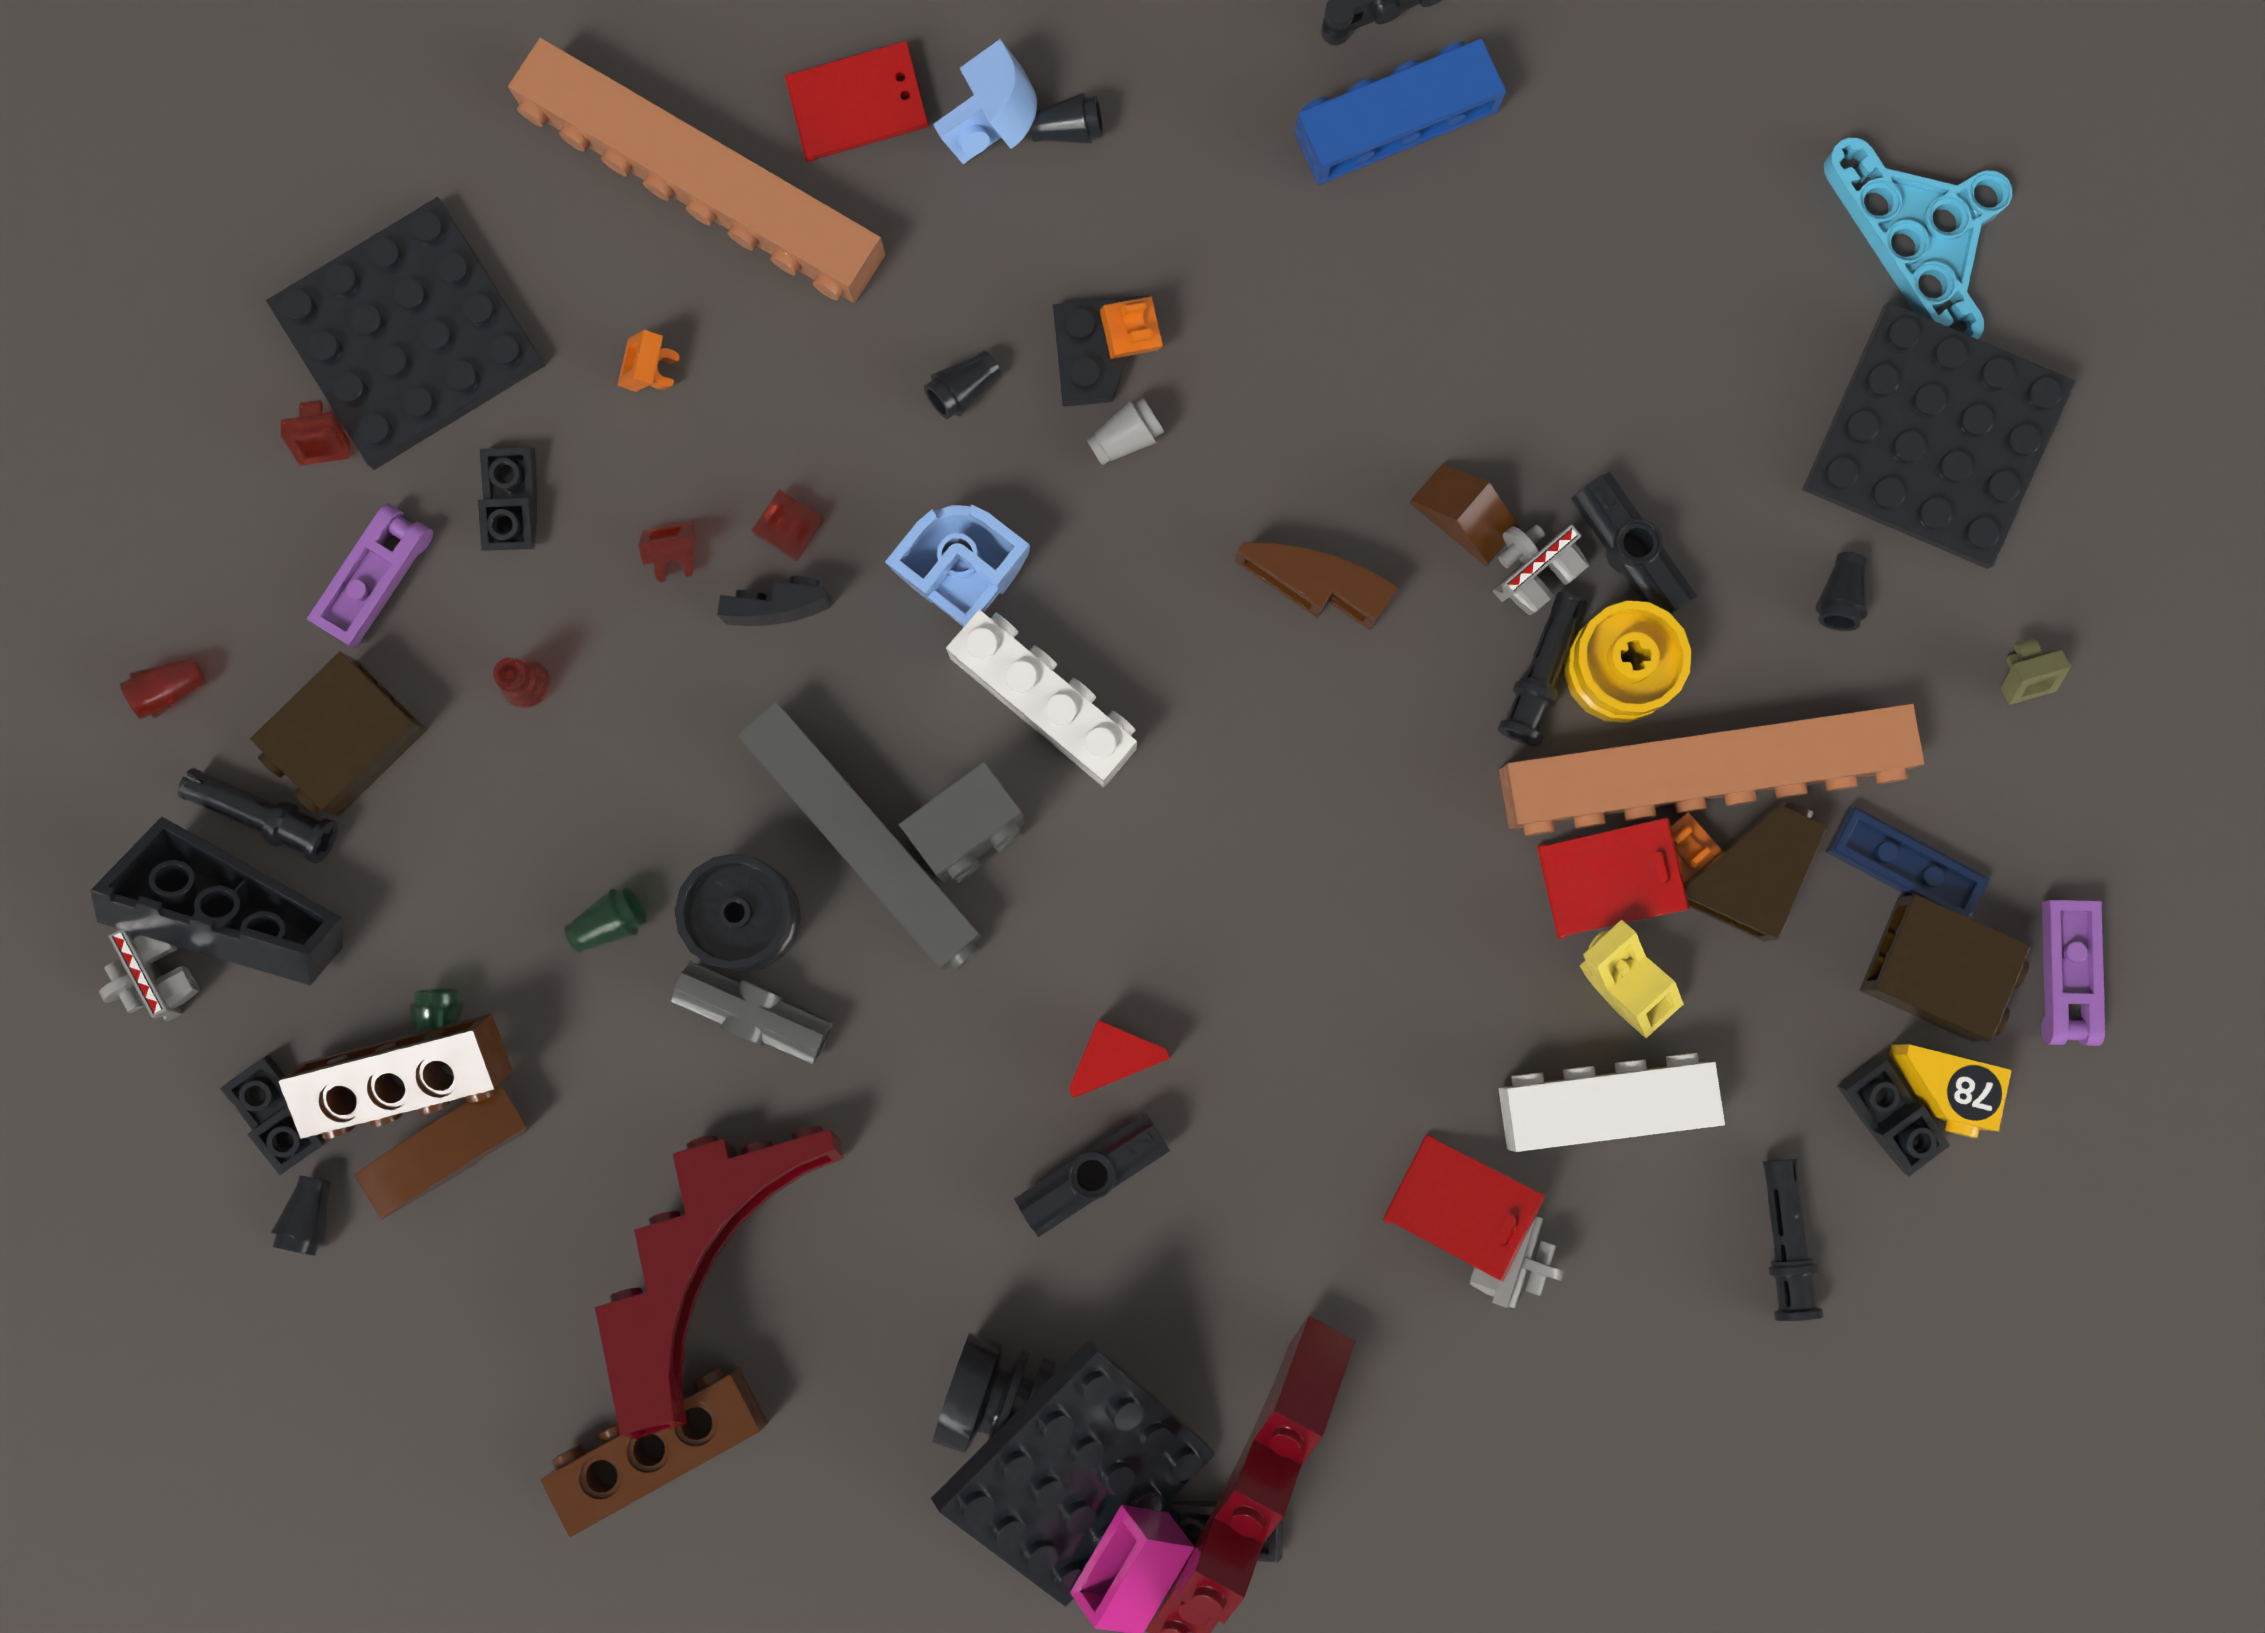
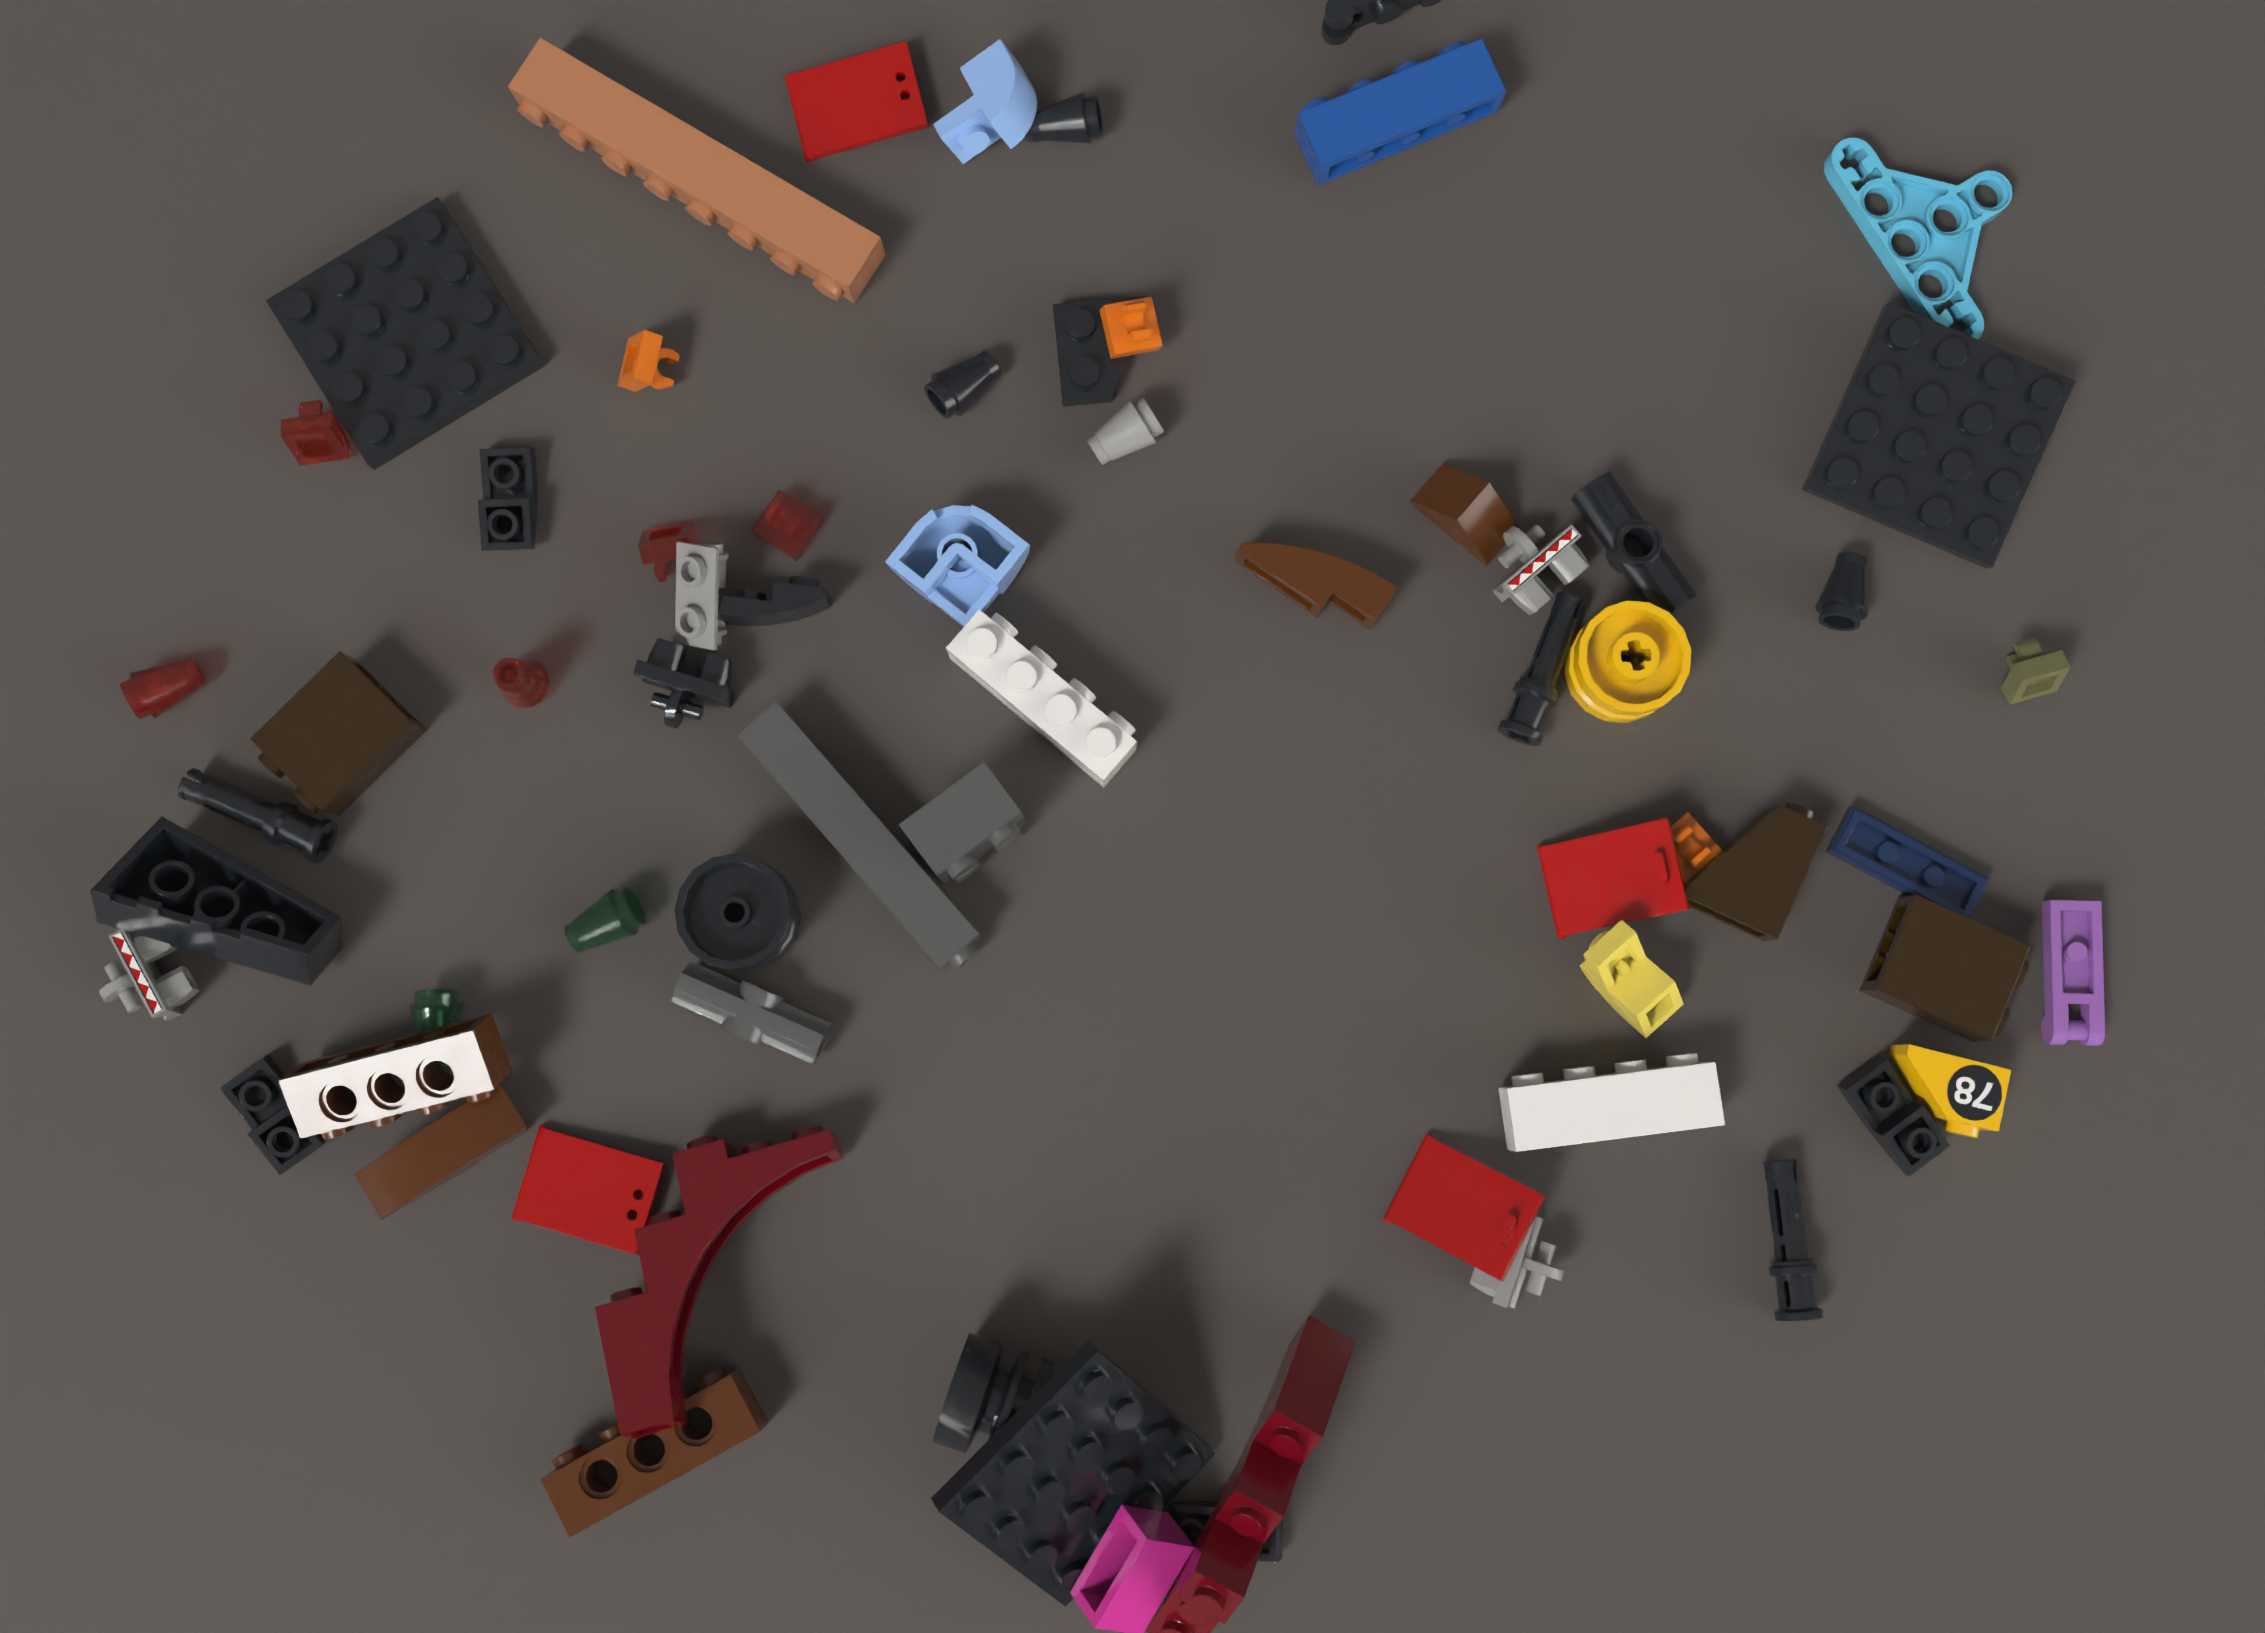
black cone [271,1175,331,1256] -> none
medium lavender plate [307,503,433,649] -> none
black piece [1014,1112,1170,1237] -> none
red slope [1069,1020,1170,1098] -> none
nougat brick [1499,704,1925,836] -> none
none -> red container [511,1125,666,1255]
none -> black hips [633,638,735,729]
none -> light grey hinge [675,541,729,650]

